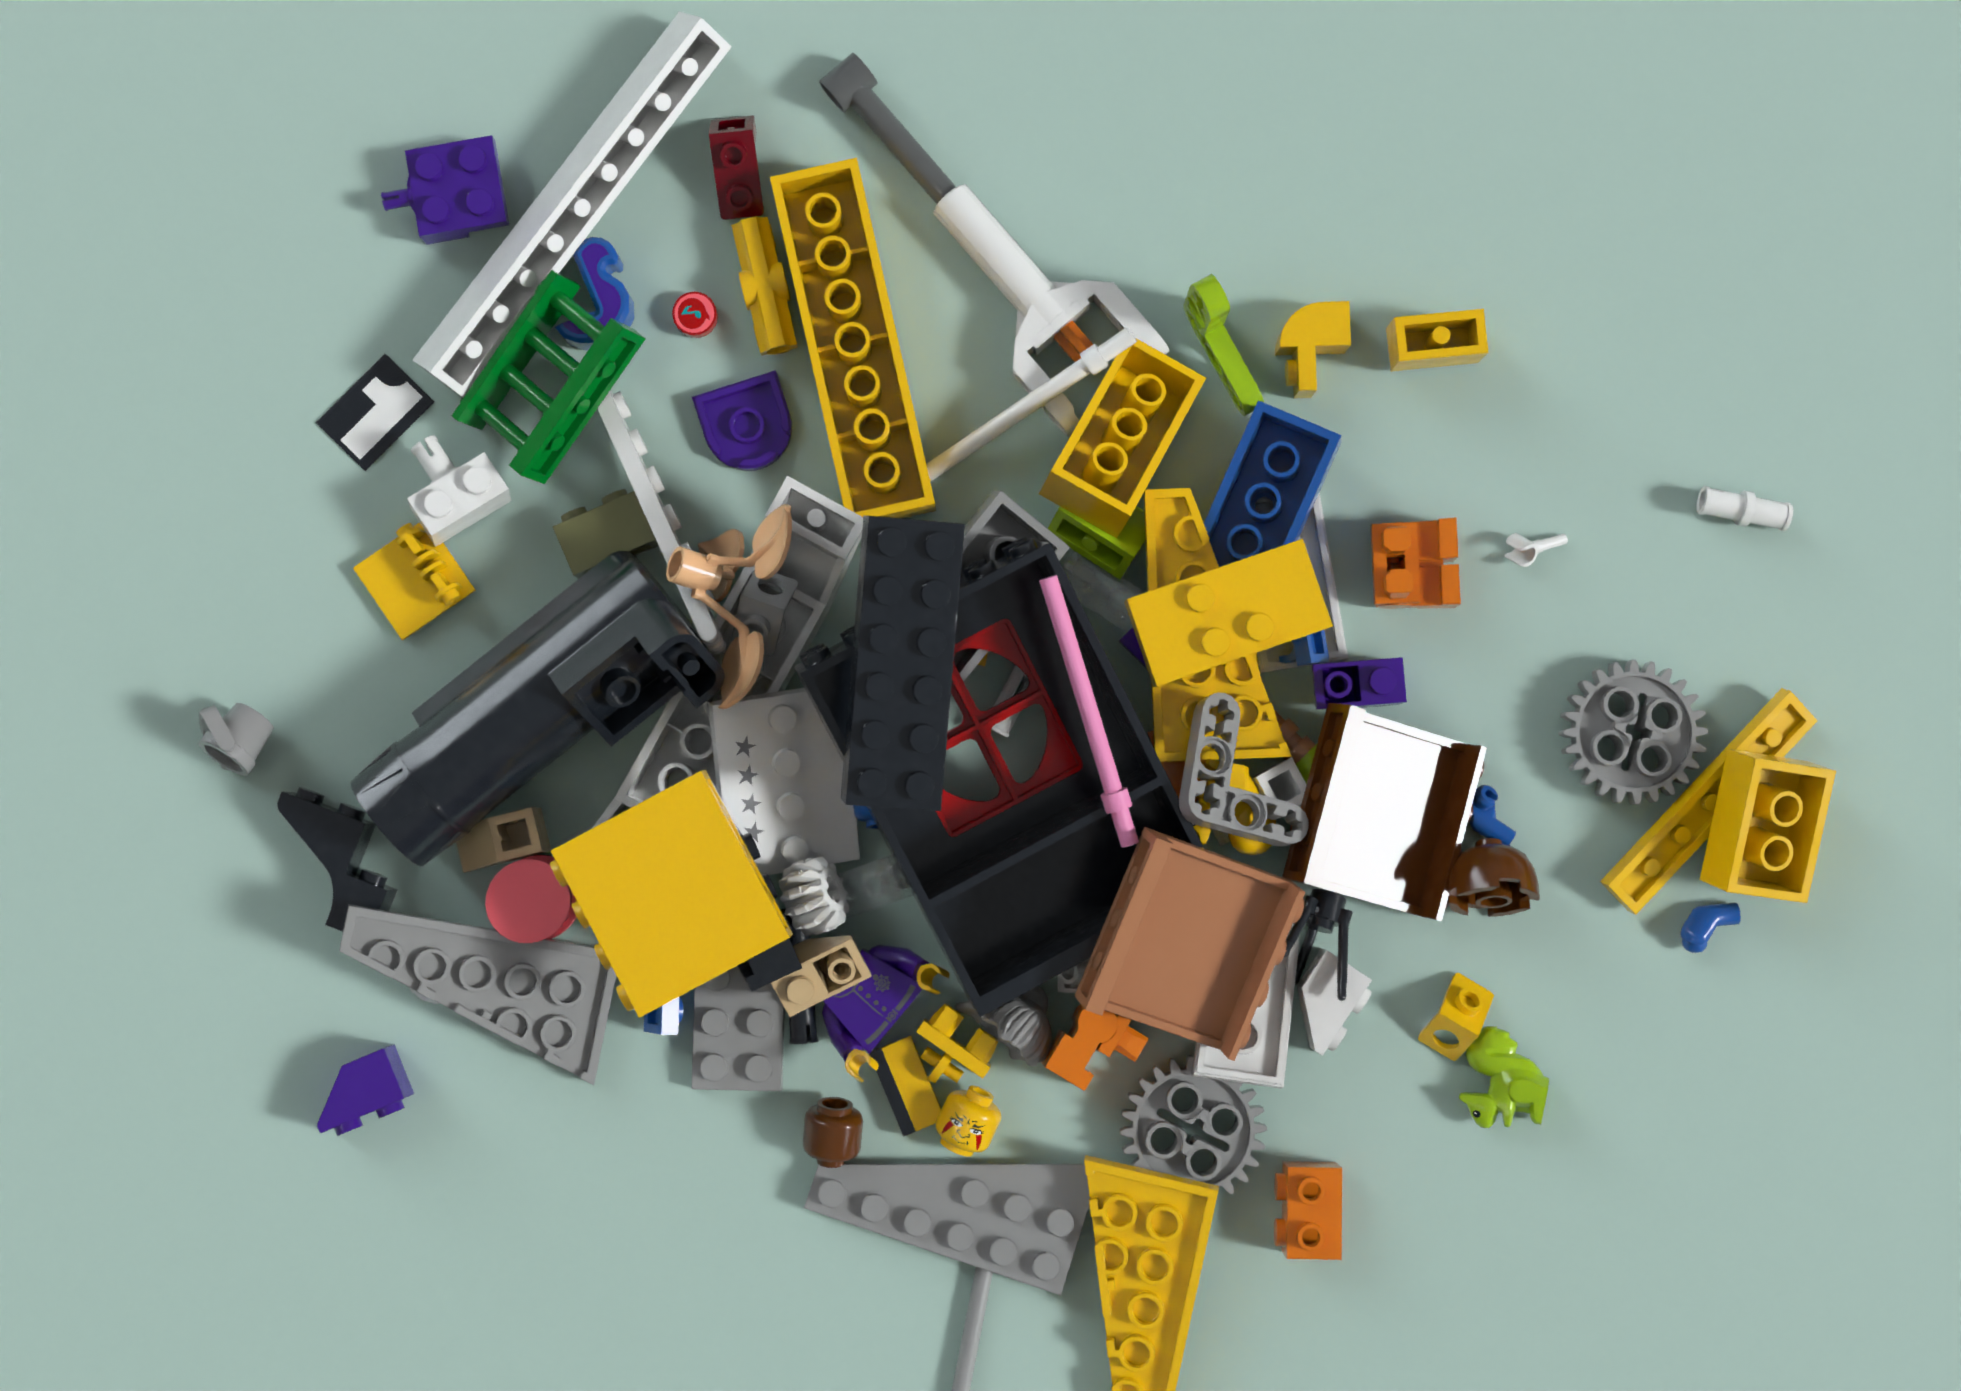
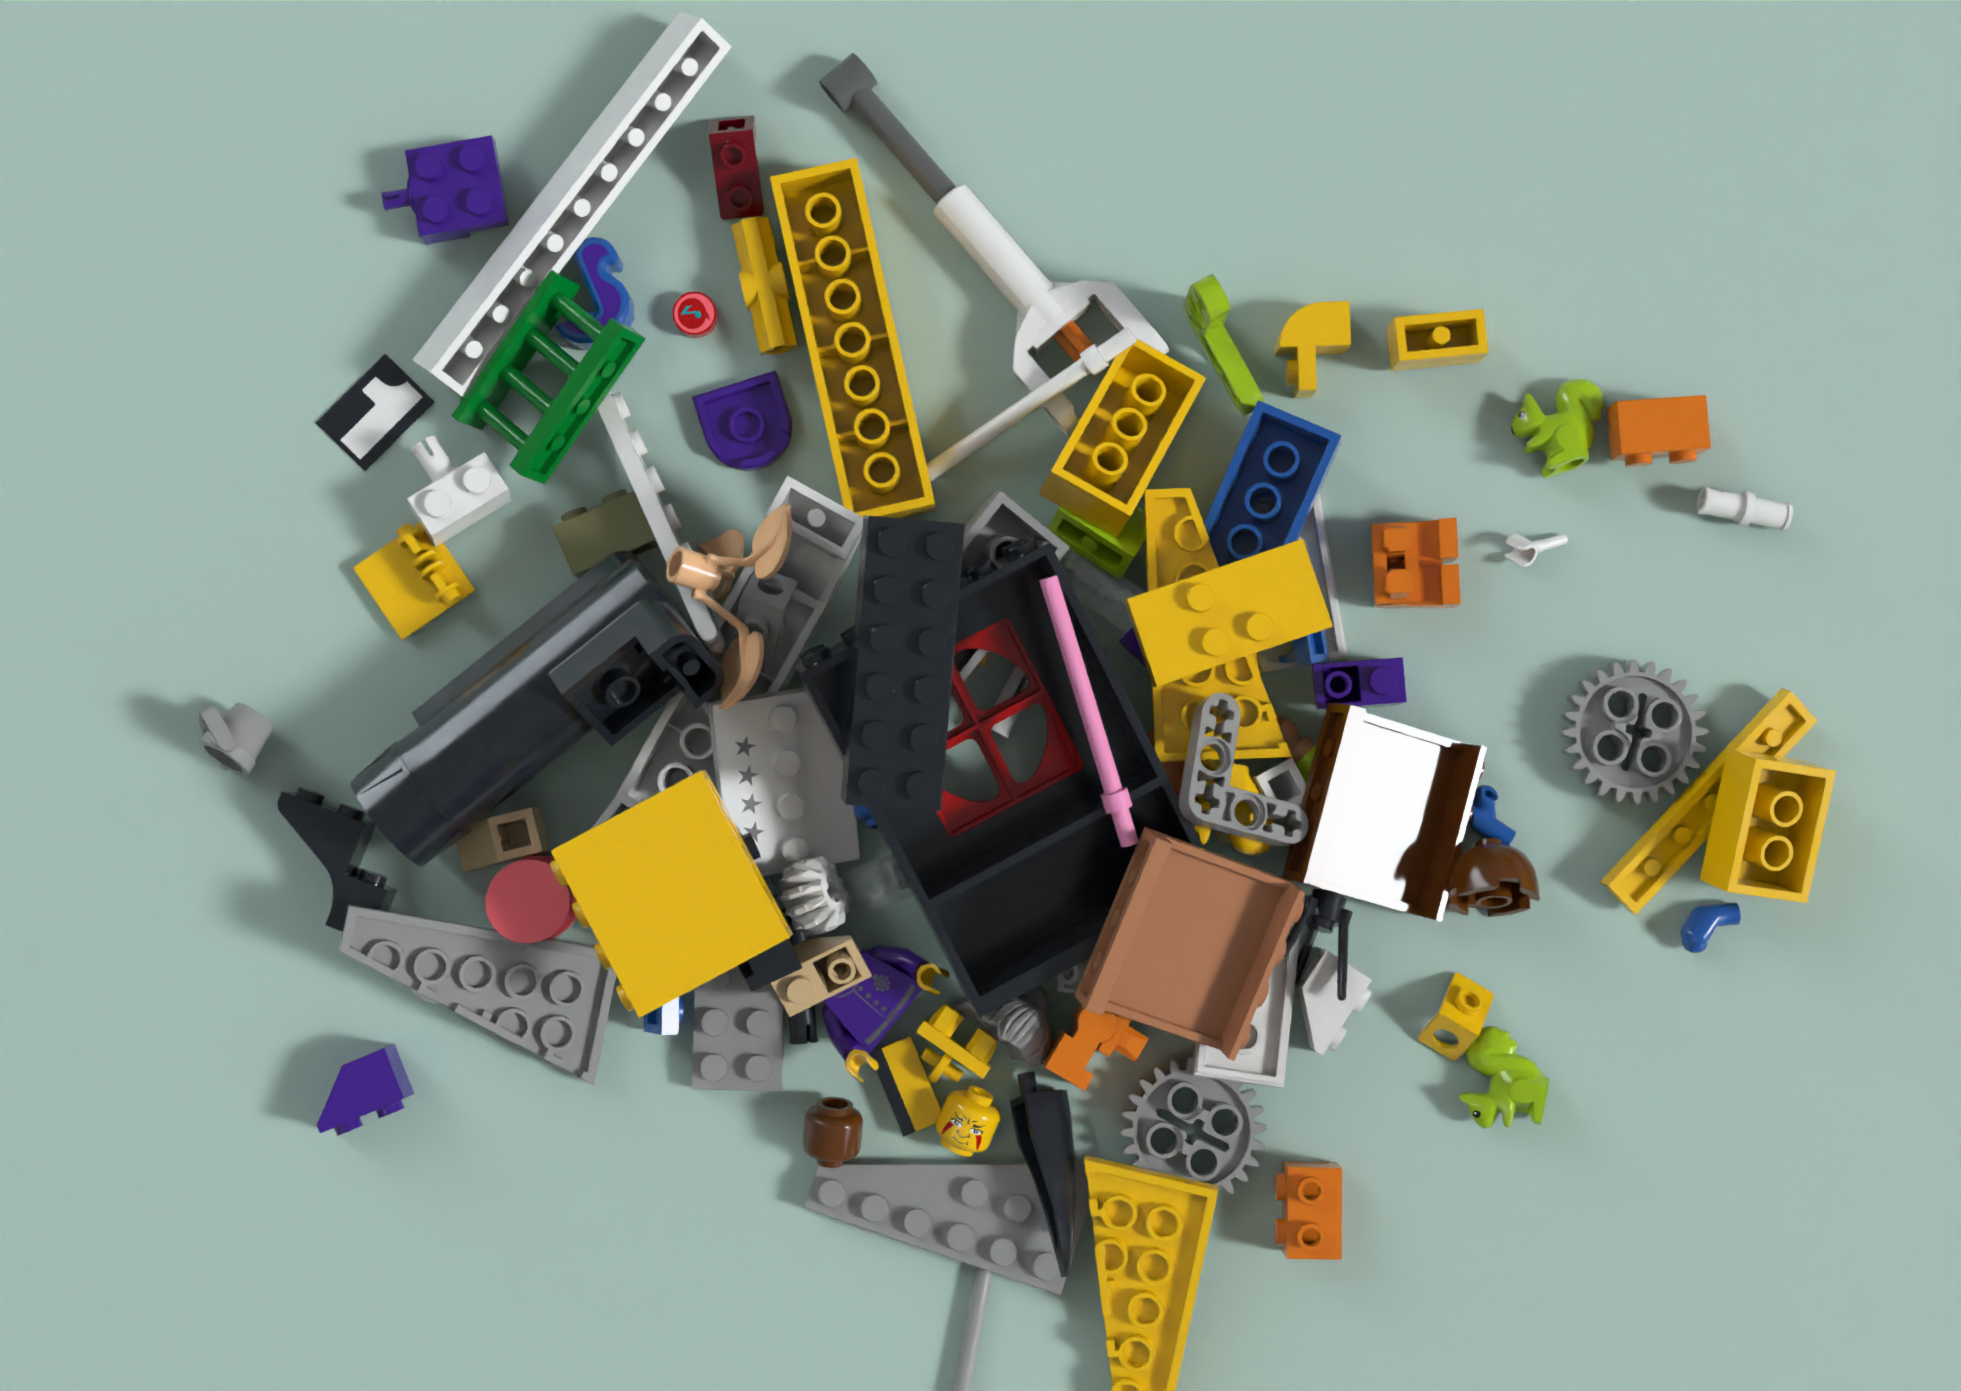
none -> black piece [1010,1071,1076,1278]
none -> lime animal [1511,379,1605,479]
none -> orange brick [1606,395,1711,467]

